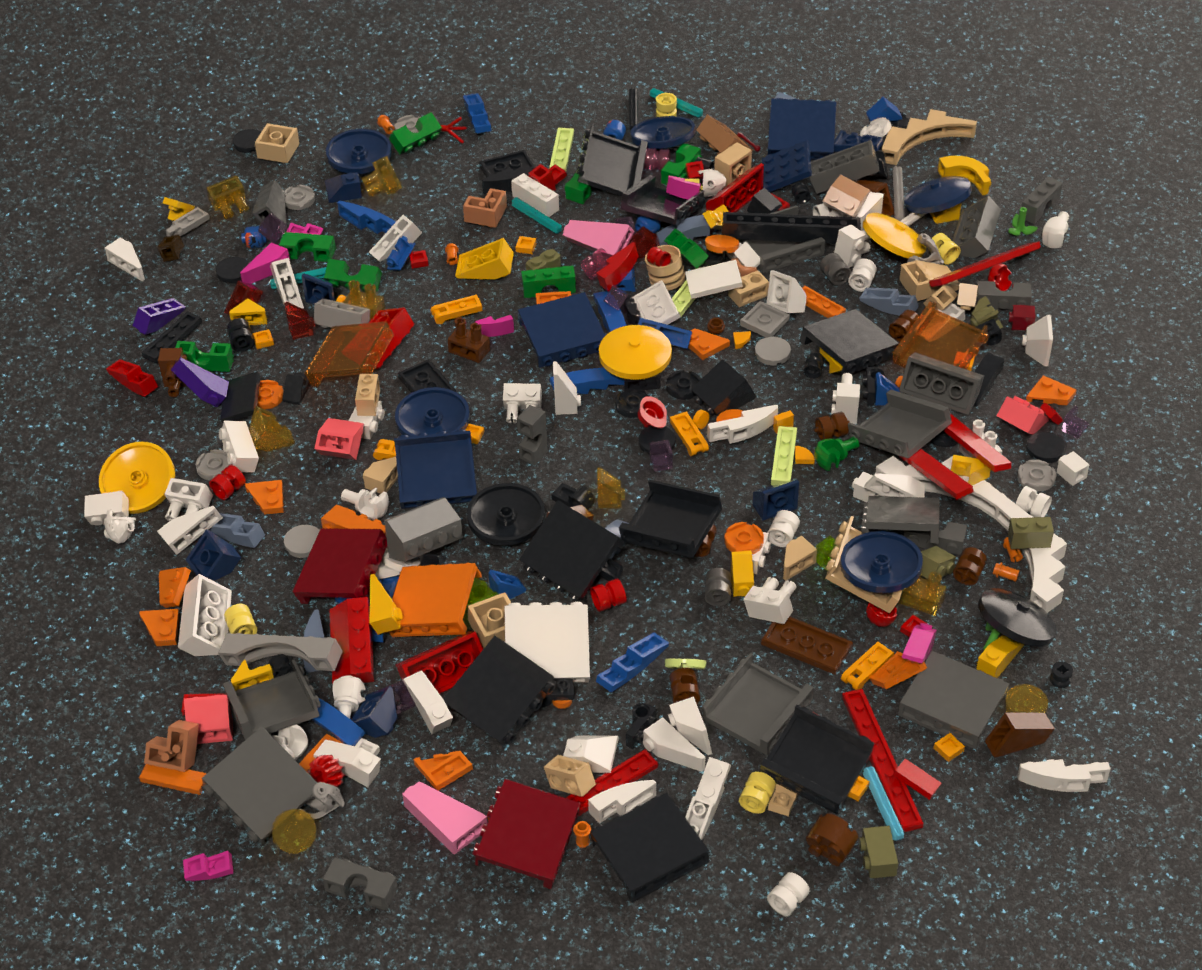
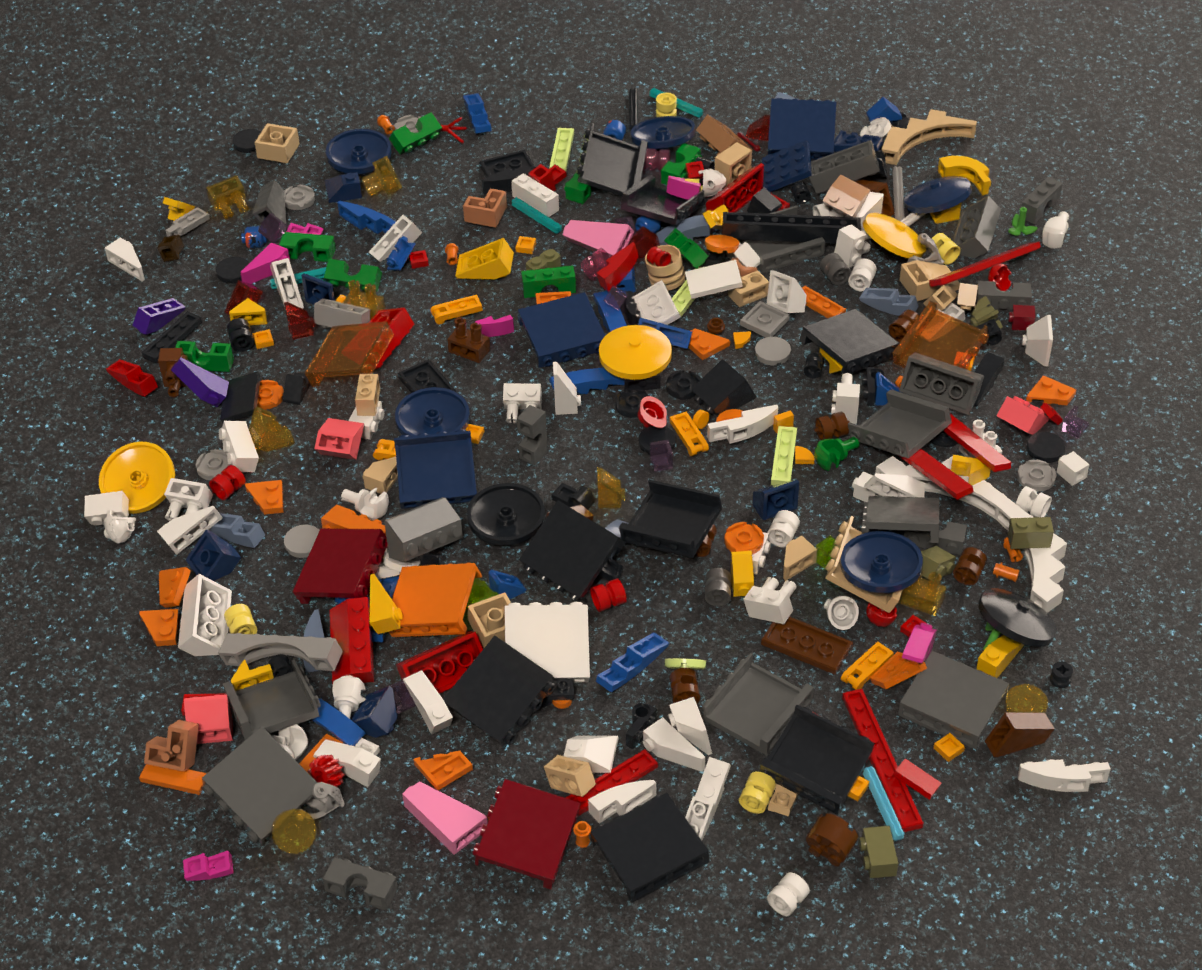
none -> clear red slope [746,115,770,141]
none -> white helmet [824,596,859,630]

